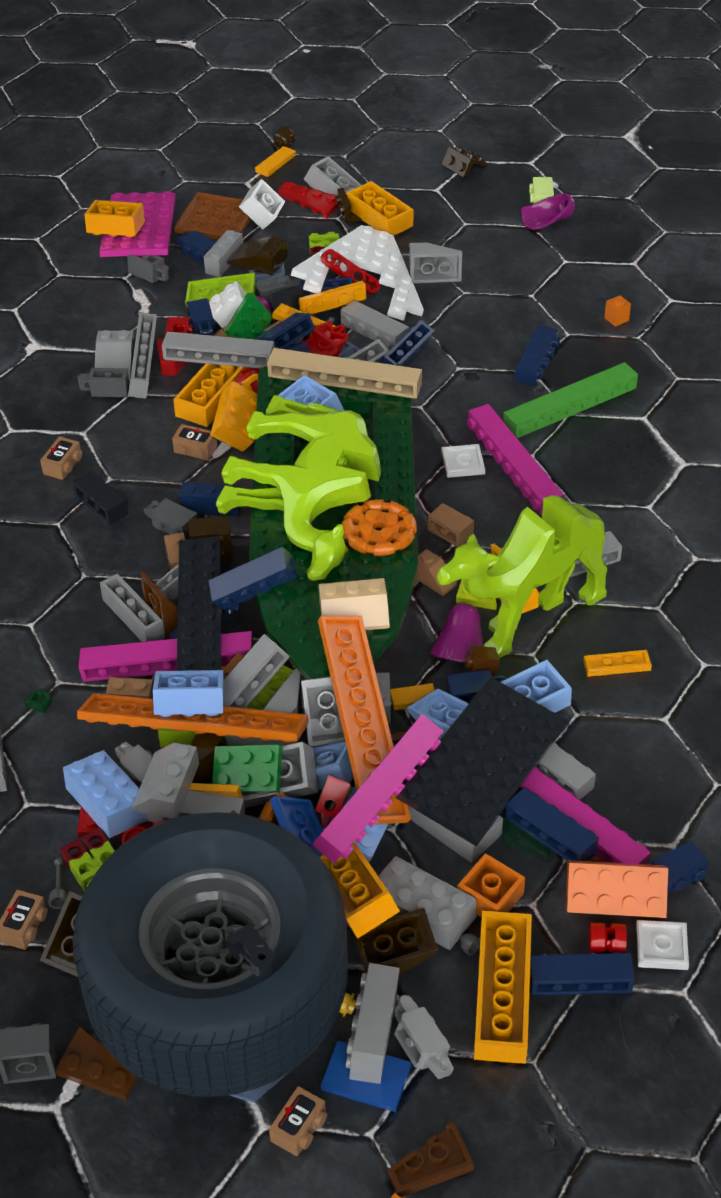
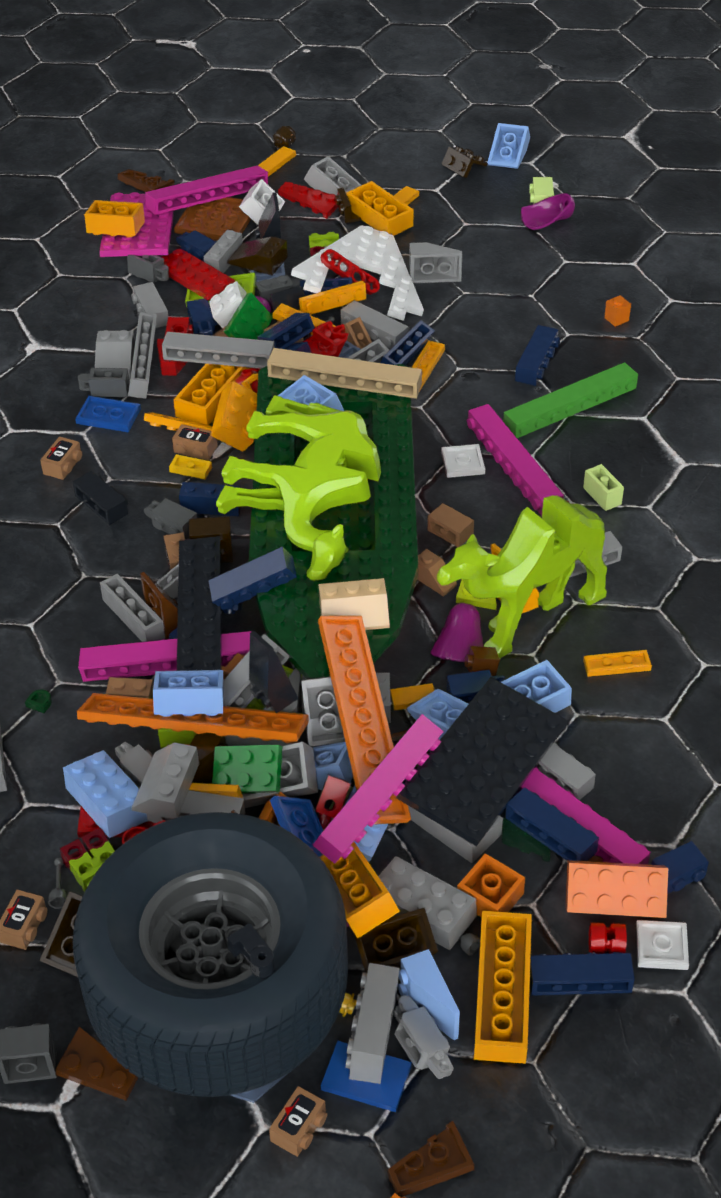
orange plate [342,499,417,556] -> none
none -> blue tile [75,396,141,432]
none -> reddish brown wing [118,169,175,192]
none -> light grey brick [131,282,168,328]
none -> light orange plate [144,412,212,431]
none -> dark pink brick [145,165,268,215]
none -> red plate [161,249,235,301]
none -> yellow plate [169,454,212,479]
none -> black slope [249,631,299,714]
none -> black slope [256,192,281,240]
none -> medium nougat slope [344,317,372,349]
none -> light orange tile [394,186,419,205]
none -> light blue slope [398,949,460,1040]
none -> light orange plate [412,340,445,392]
none -> light blue slope [487,123,530,169]
none -> yellowish green brick [583,464,624,511]

